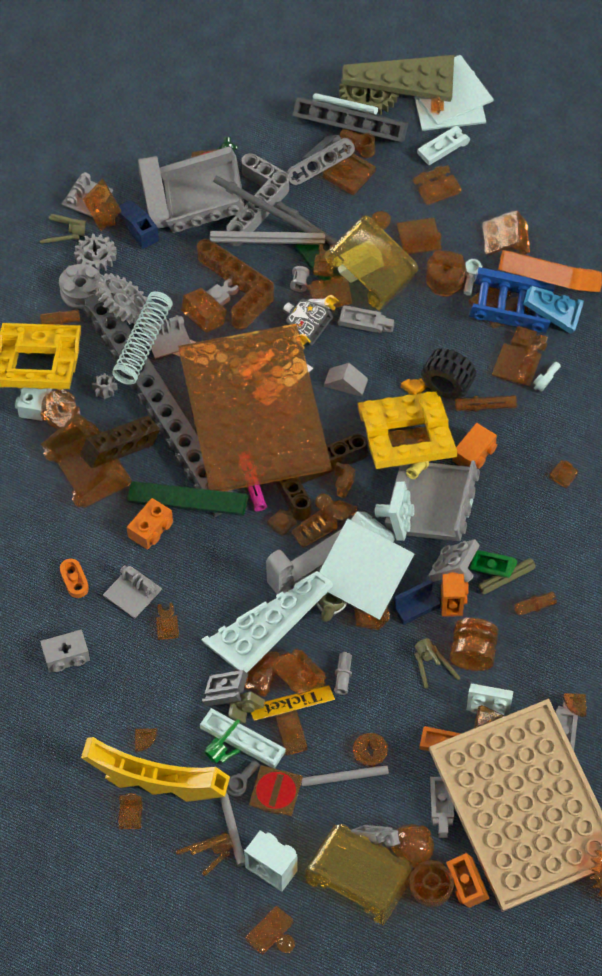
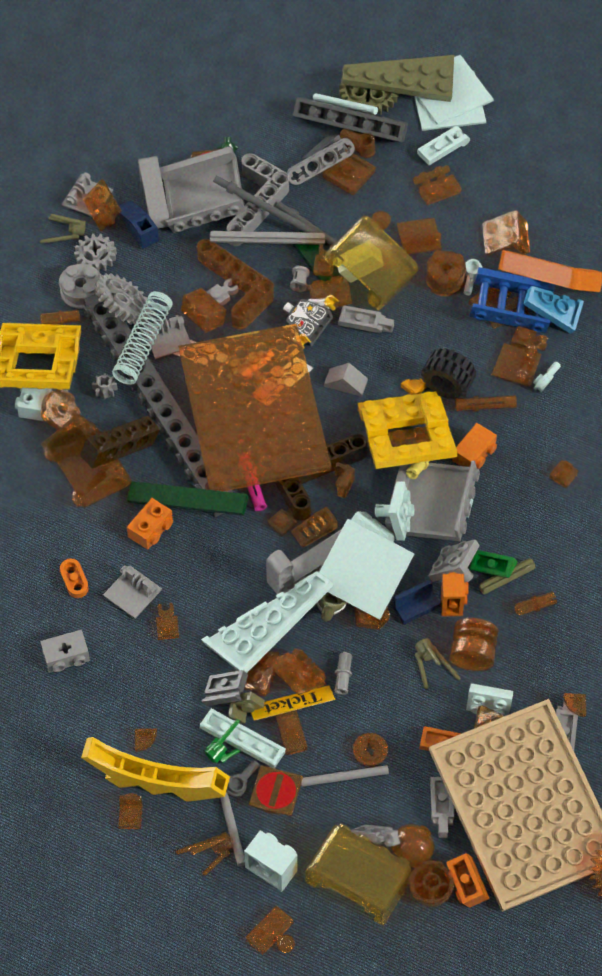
clear orange plate [315,493,358,520] -> none
clear orange plate [431,96,444,115] -> none

